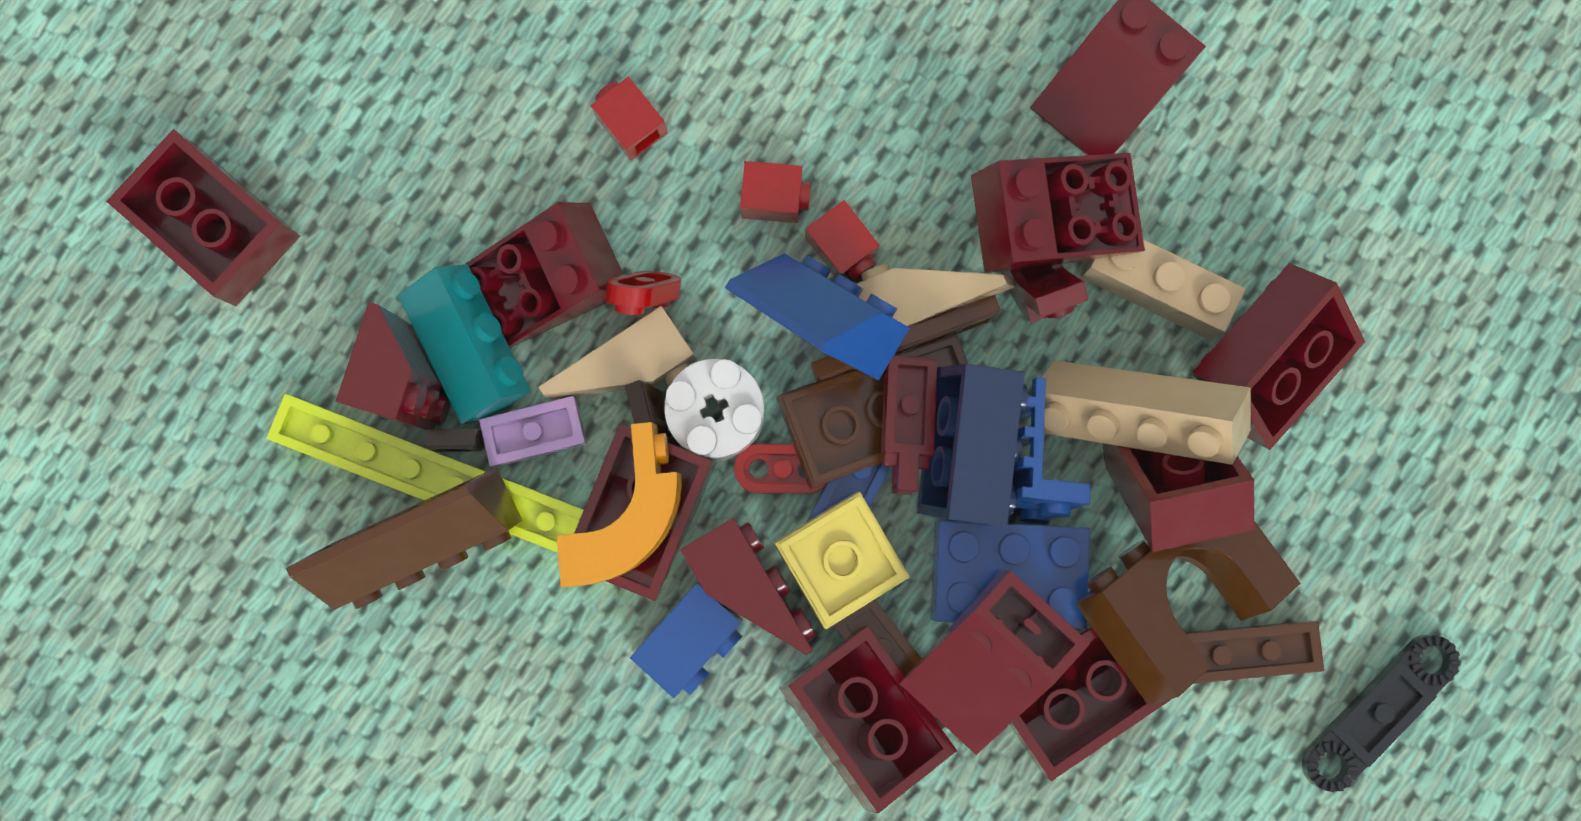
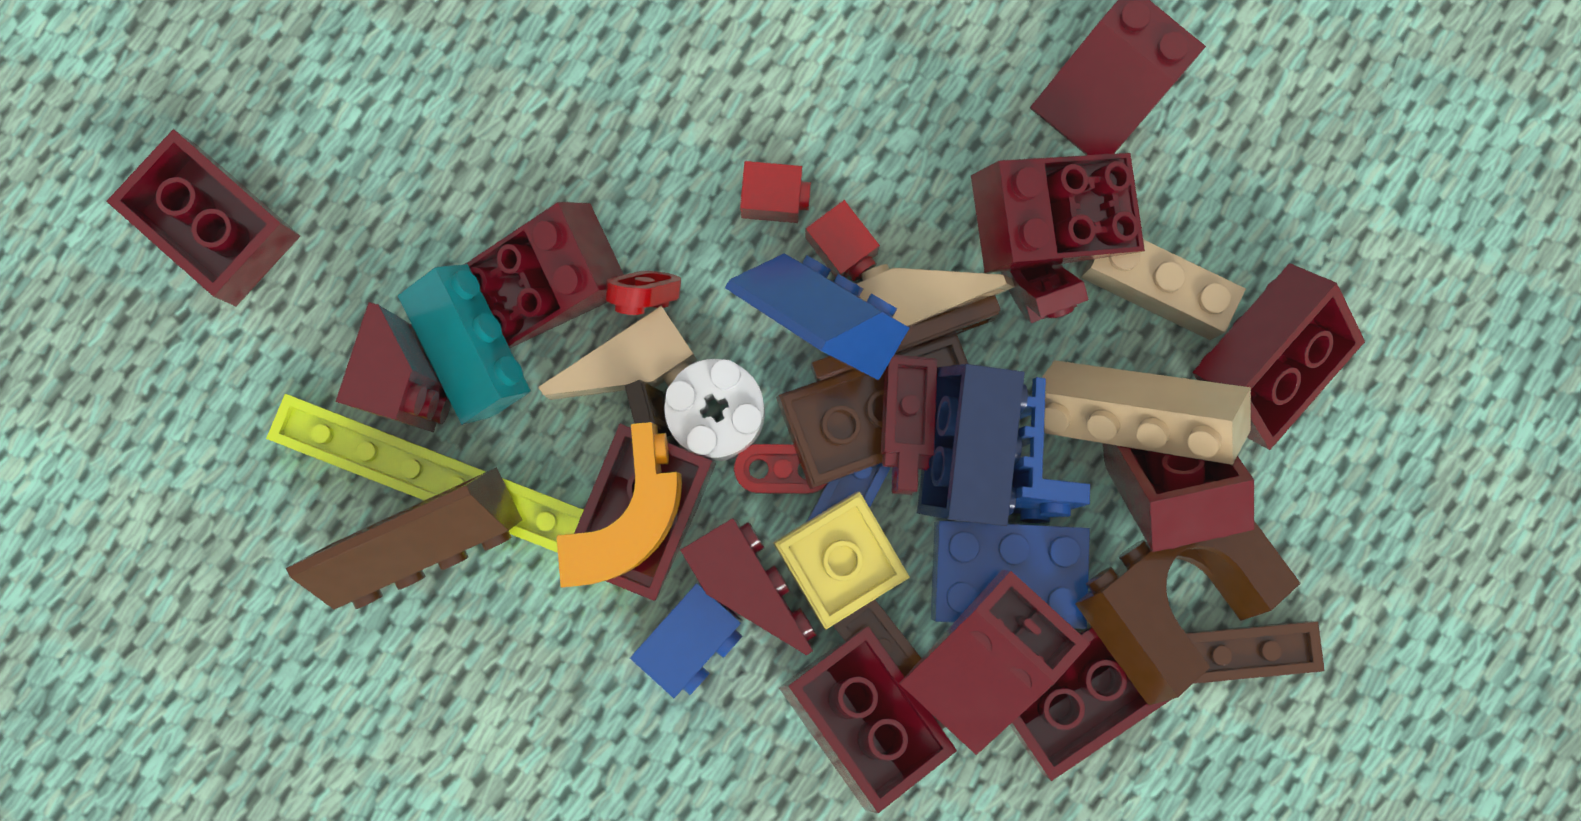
dark brown tile [426,429,484,452] -> none
lavender plate [479,396,587,468] -> none
red brick [590,76,668,161] -> none
black plate [1302,635,1461,793] -> none

